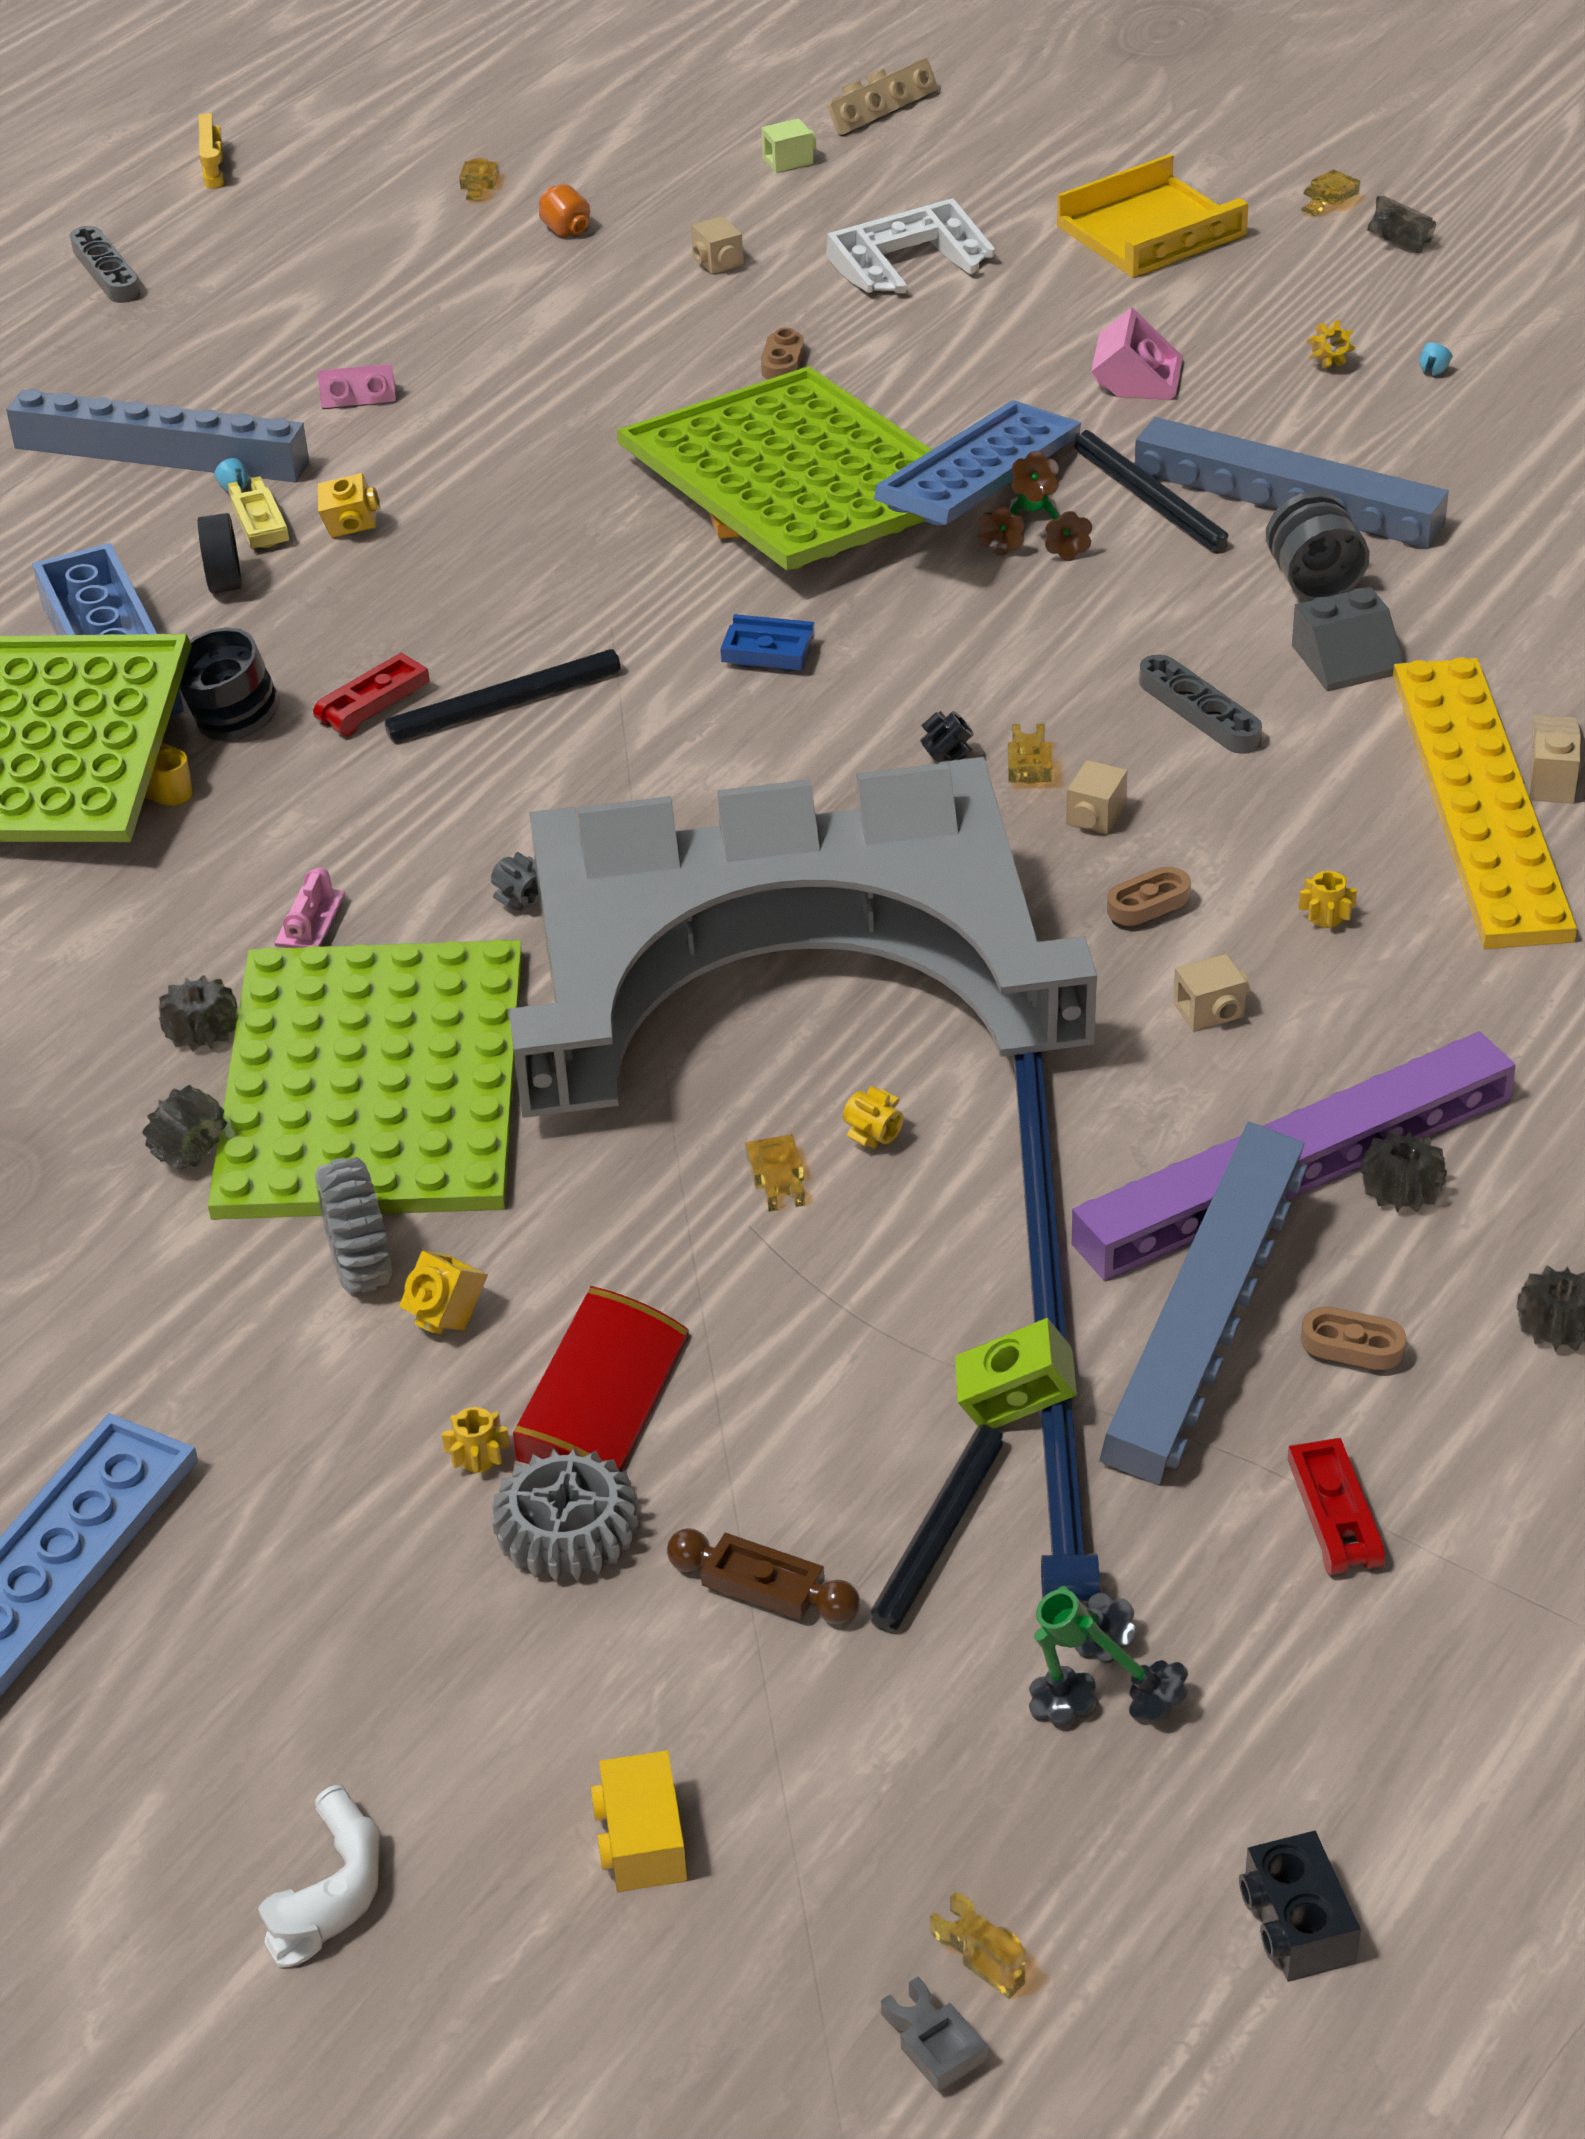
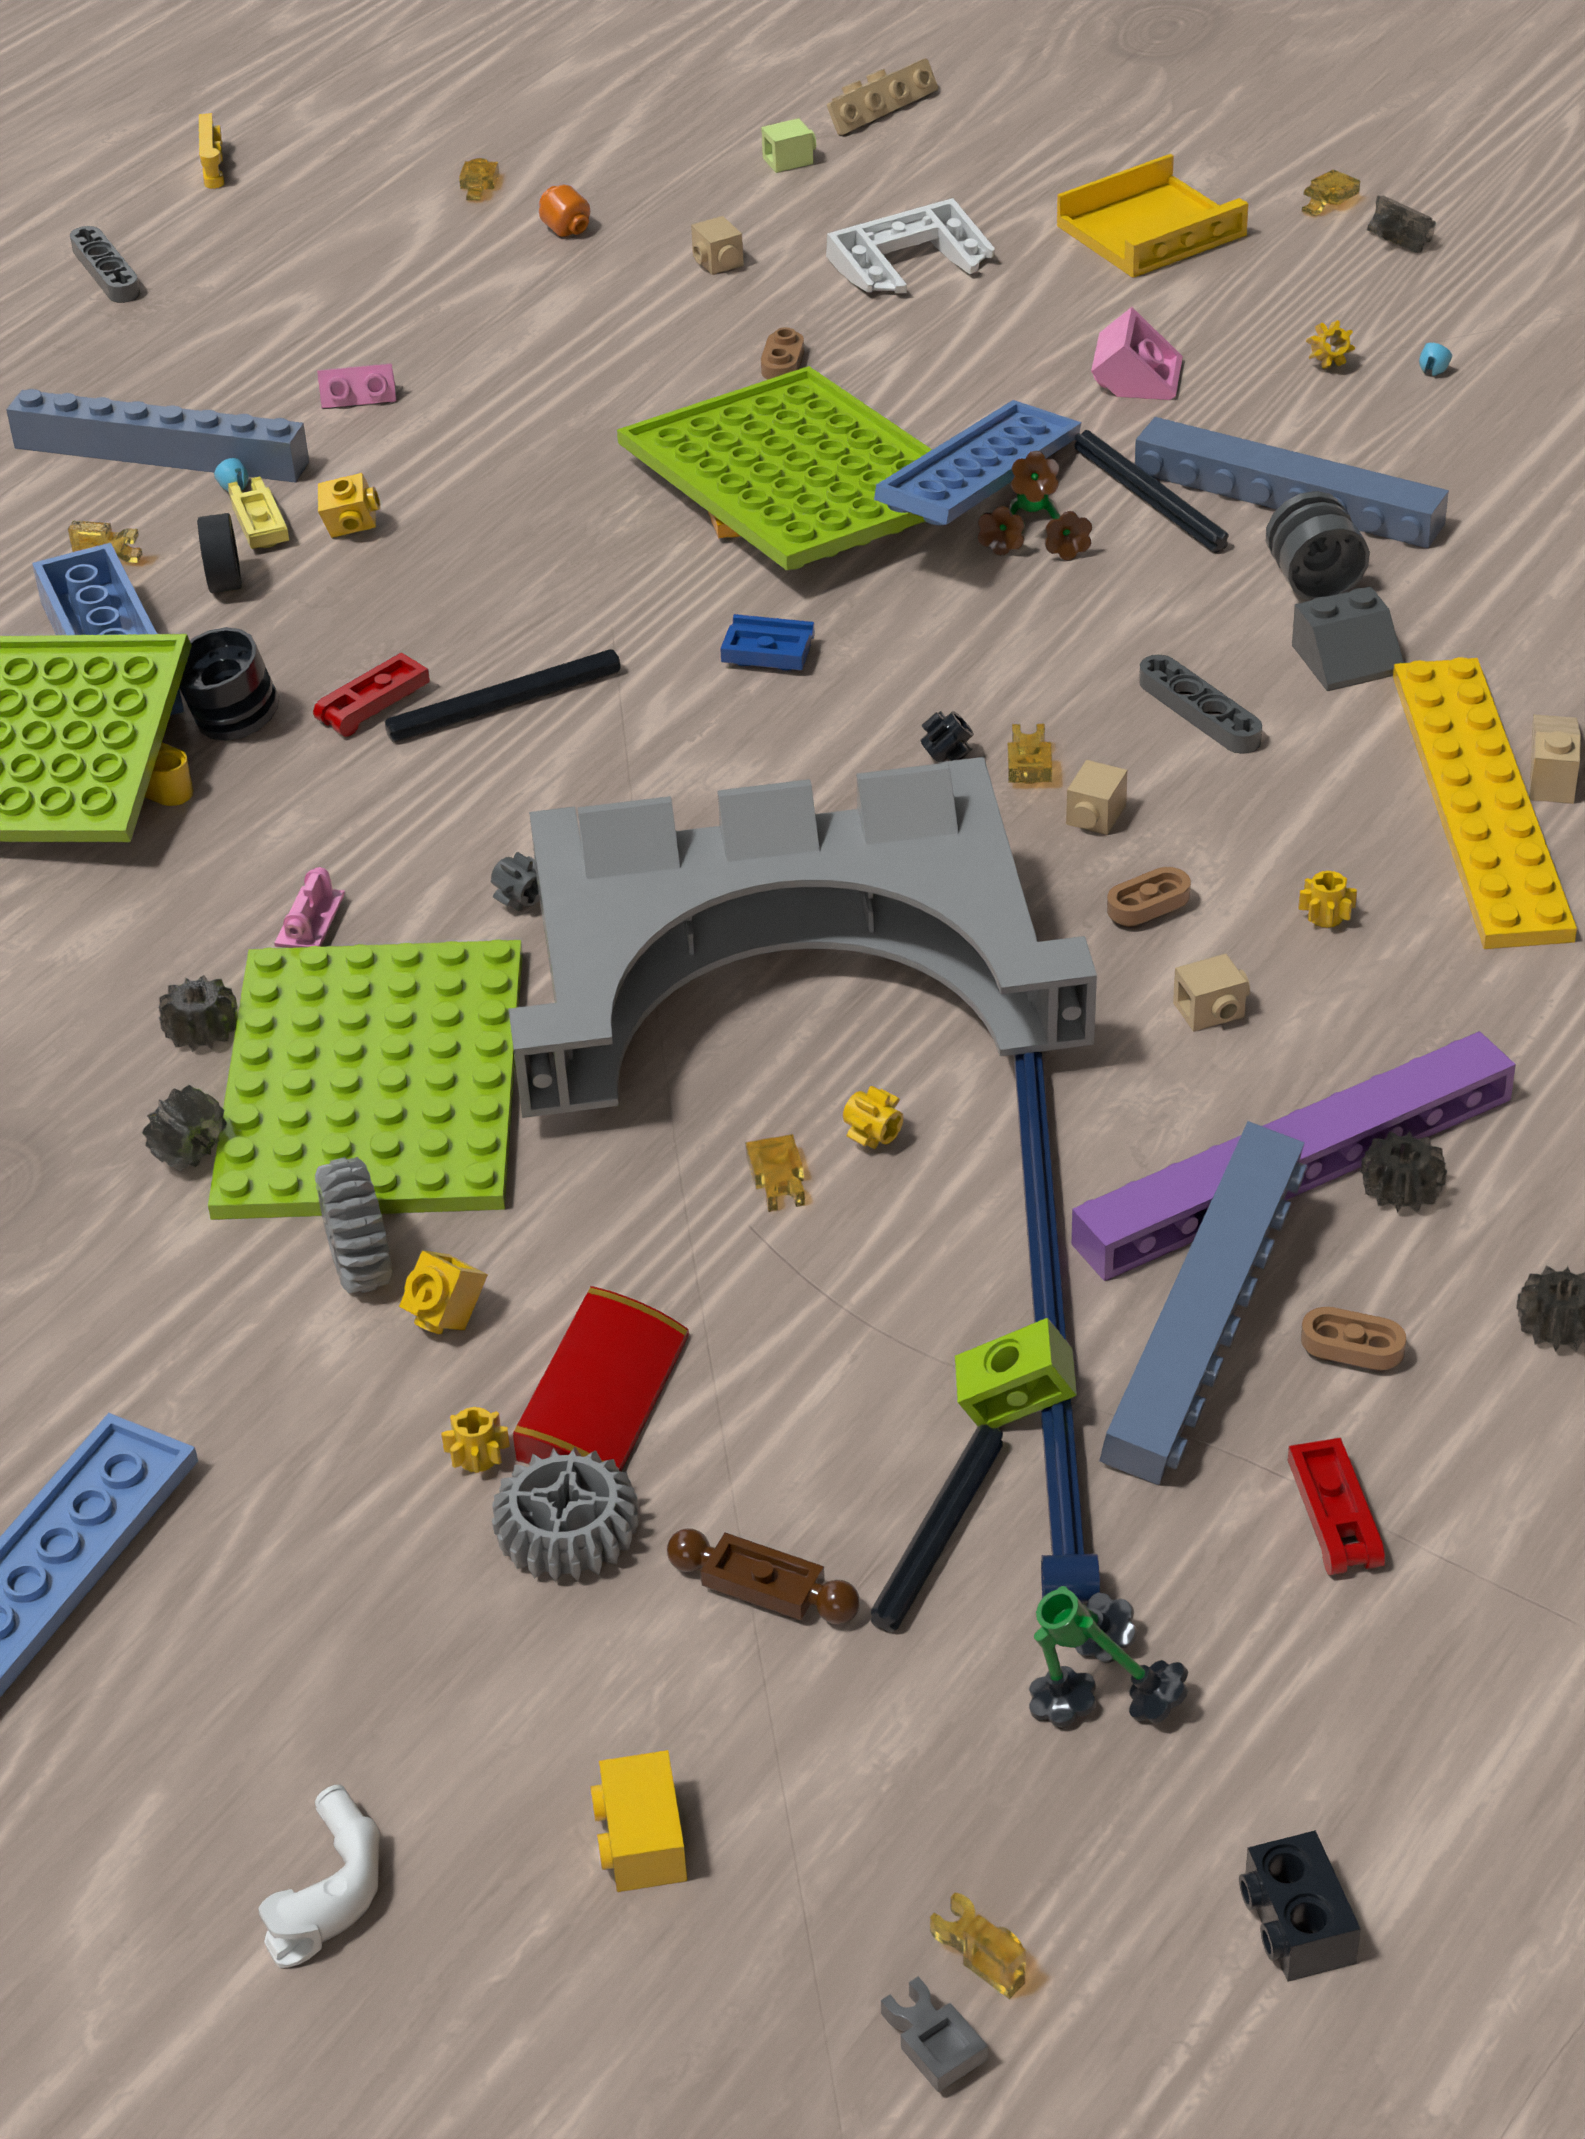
none -> clear yellow plate [68,520,143,563]

